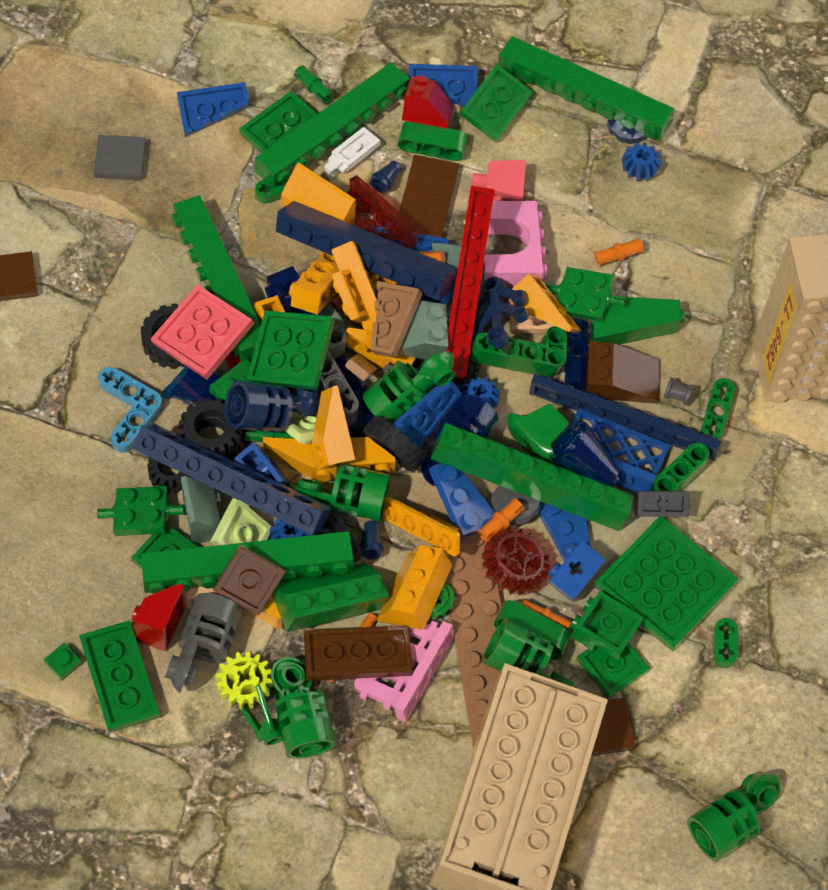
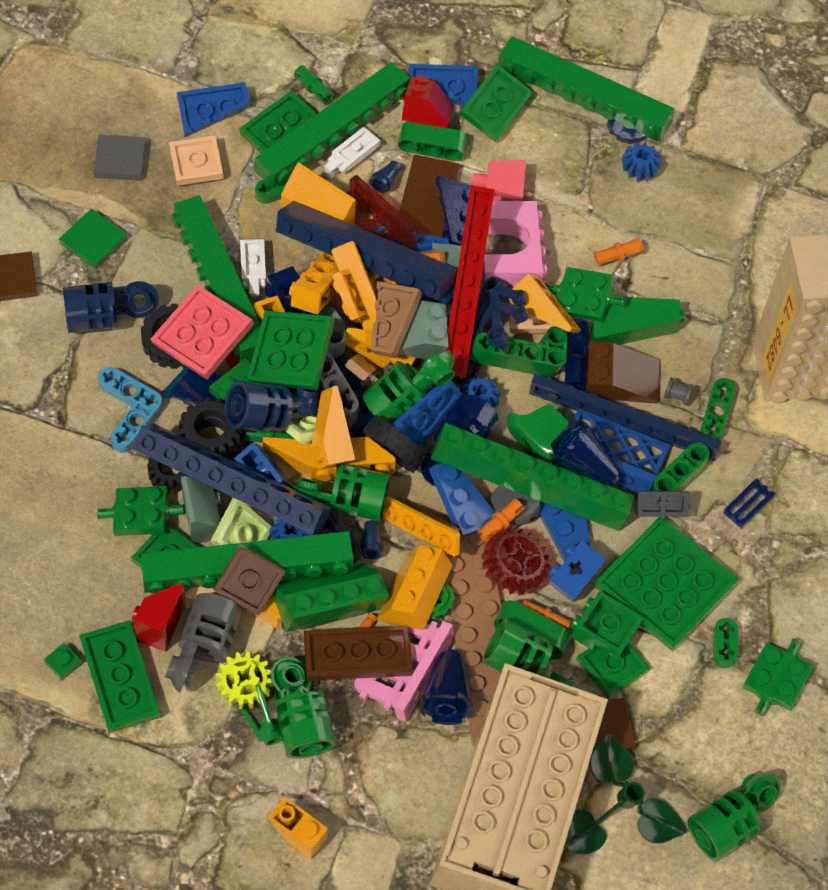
none -> green tile [59,208,127,269]
none -> dark blue cylinder [63,281,159,333]
none -> light nougat plate [169,136,223,186]
none -> white hinge [240,239,266,302]
none -> light orange slope [268,796,328,859]
none -> clear blue cone [419,649,473,725]
none -> clear blue wing [435,175,472,246]
none -> dark green plant [564,734,686,854]
none -> clear blue tile [723,478,775,529]
none -> green plate [743,639,814,716]

